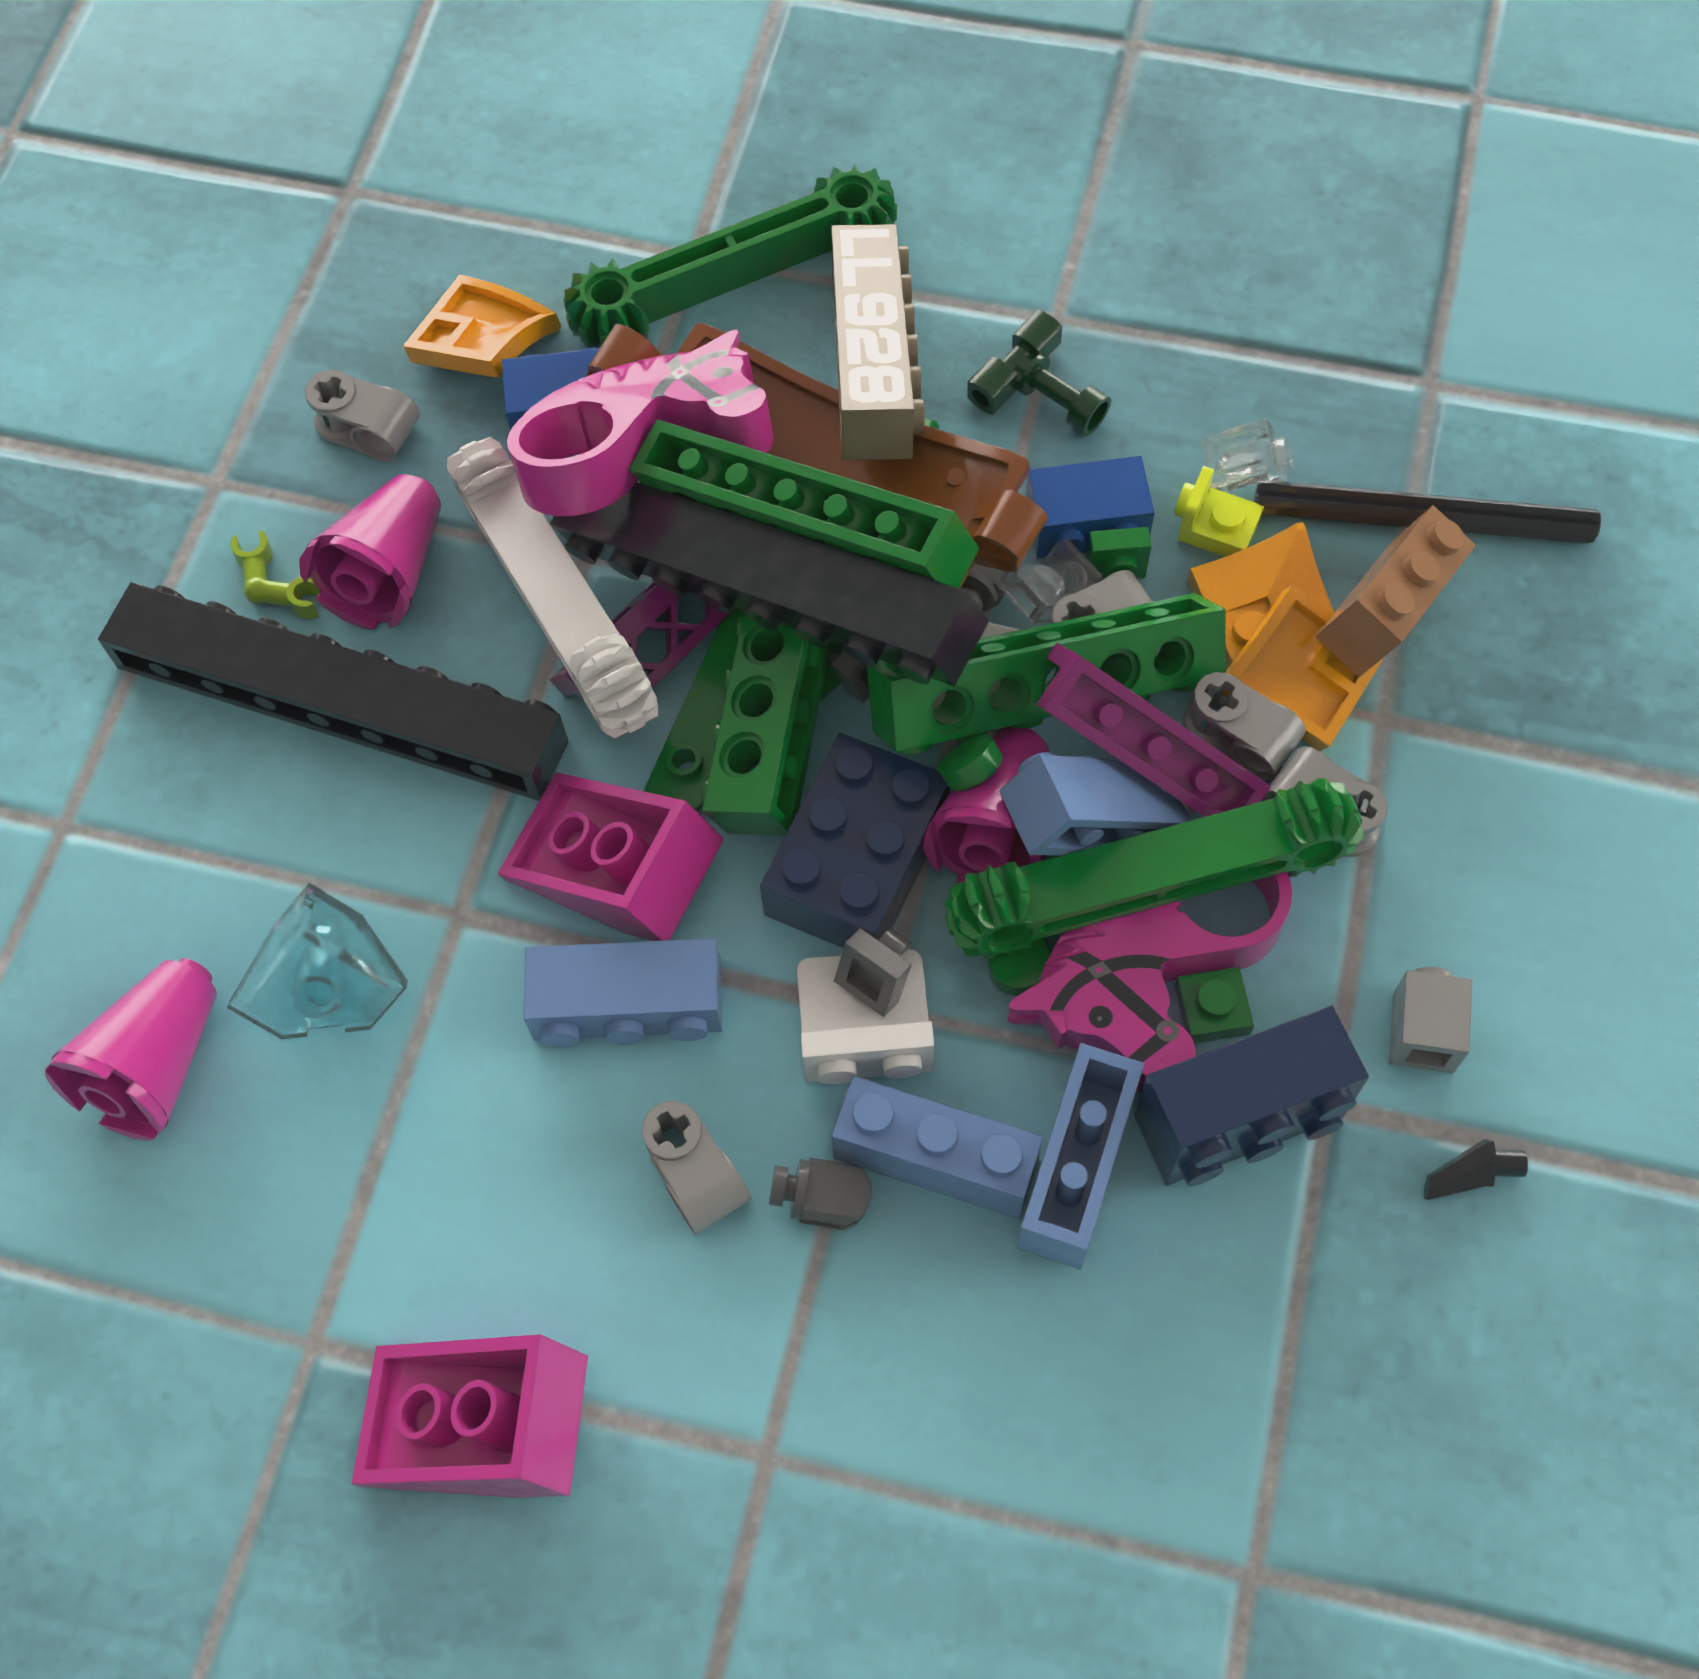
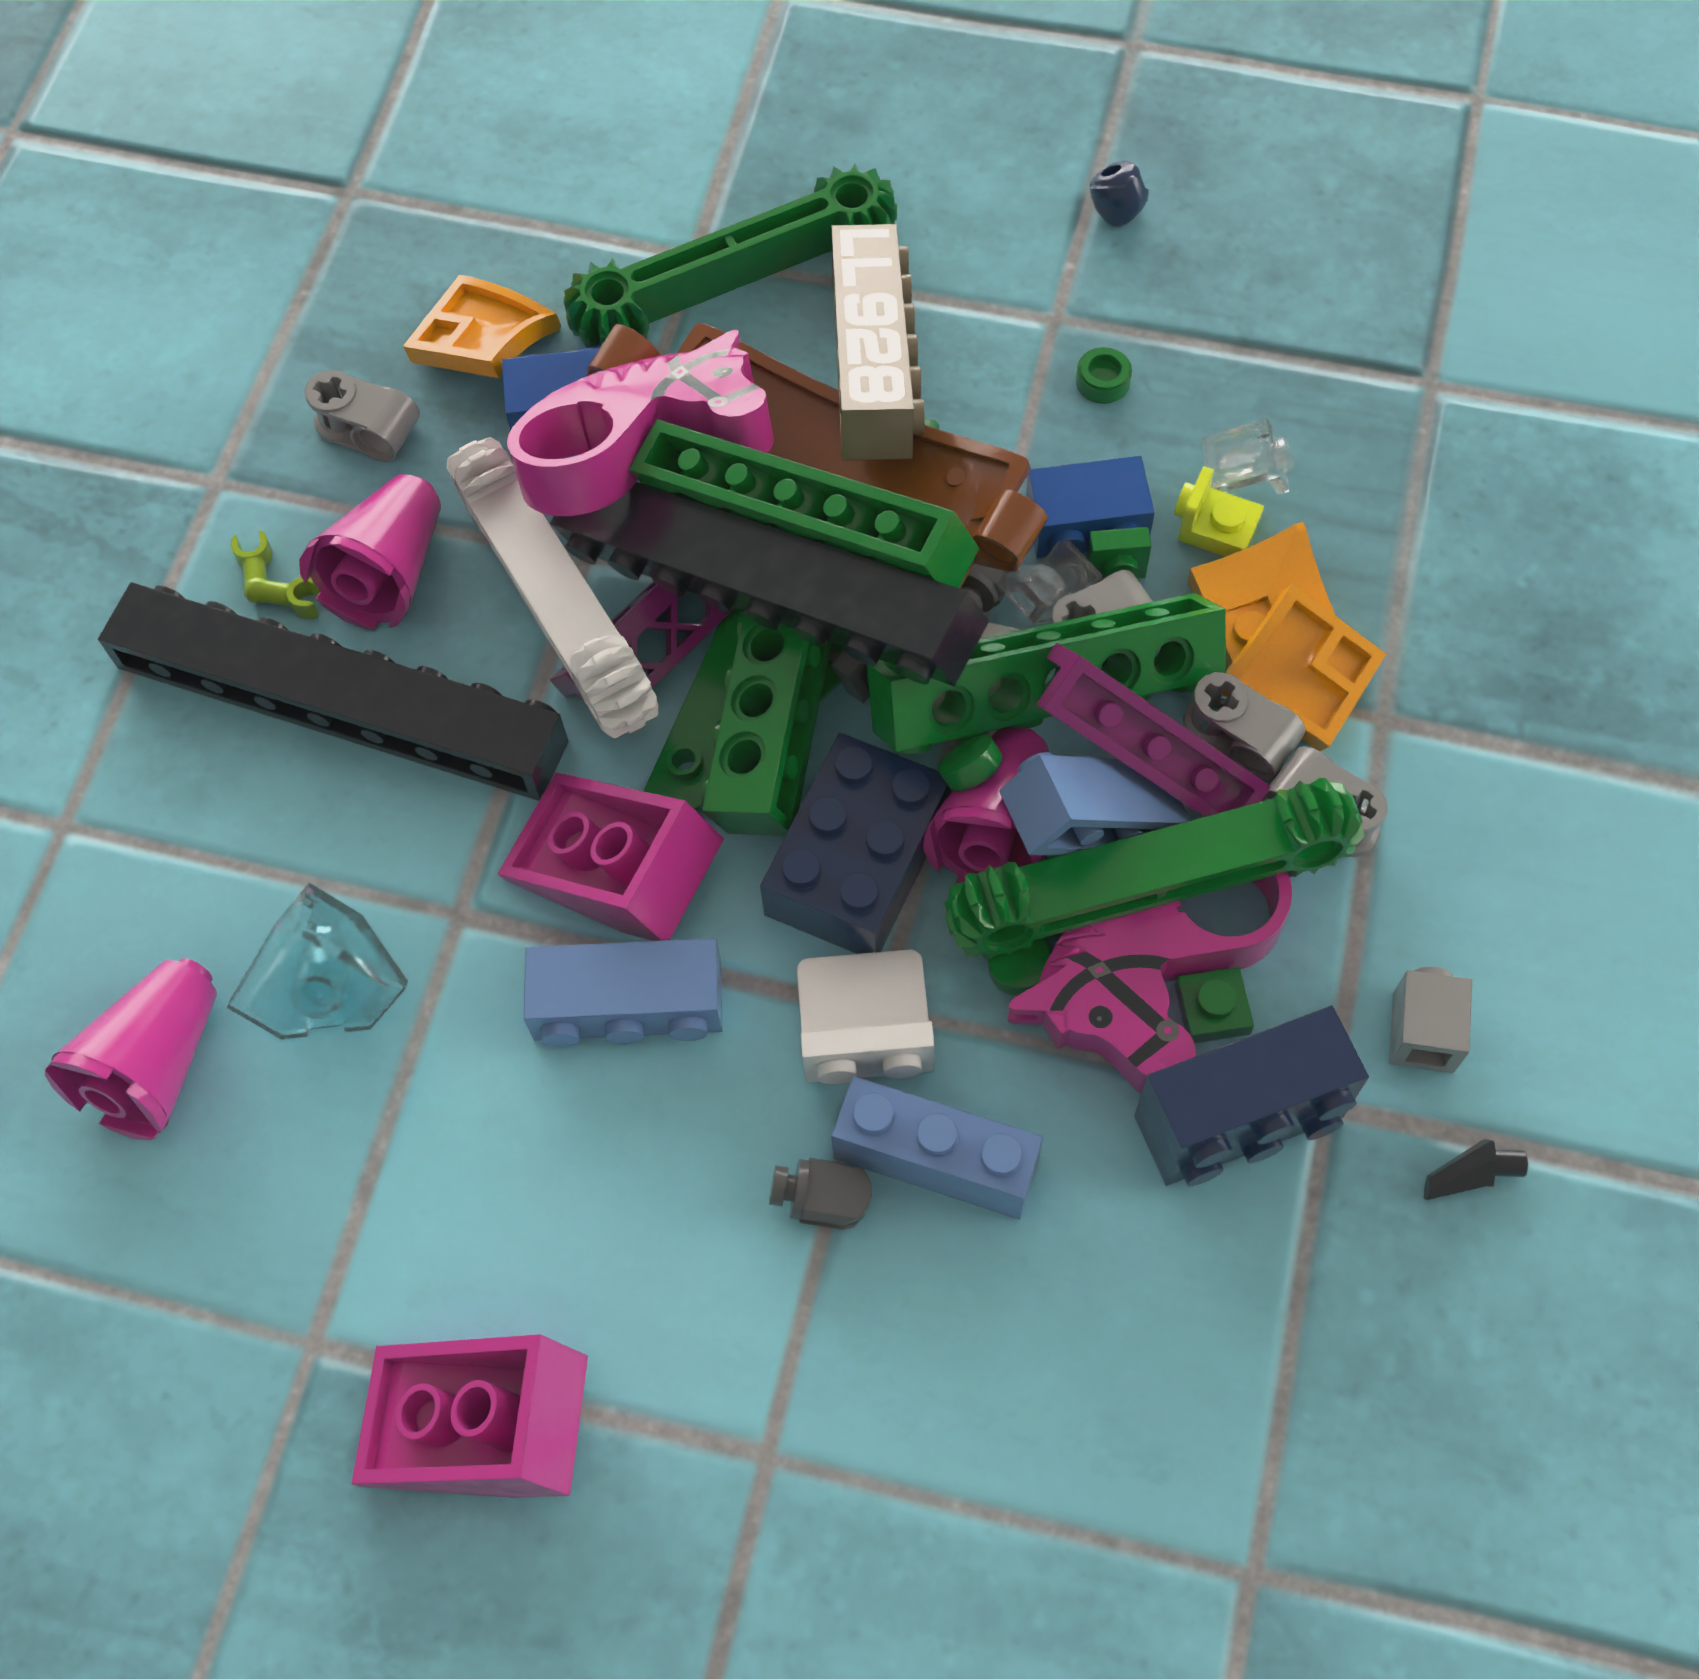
light grey piece [642,1101,752,1235] -> none
dark grey tile [834,928,912,1017] -> none
dark green bar [967,310,1111,436] -> none
medium blue brick [1017,1043,1144,1270] -> none
black axle [1254,480,1601,543] -> none
medium nougat brick [1315,505,1476,677] -> none
none -> green tile [1076,347,1132,404]
none -> dark blue piece [1089,161,1149,227]

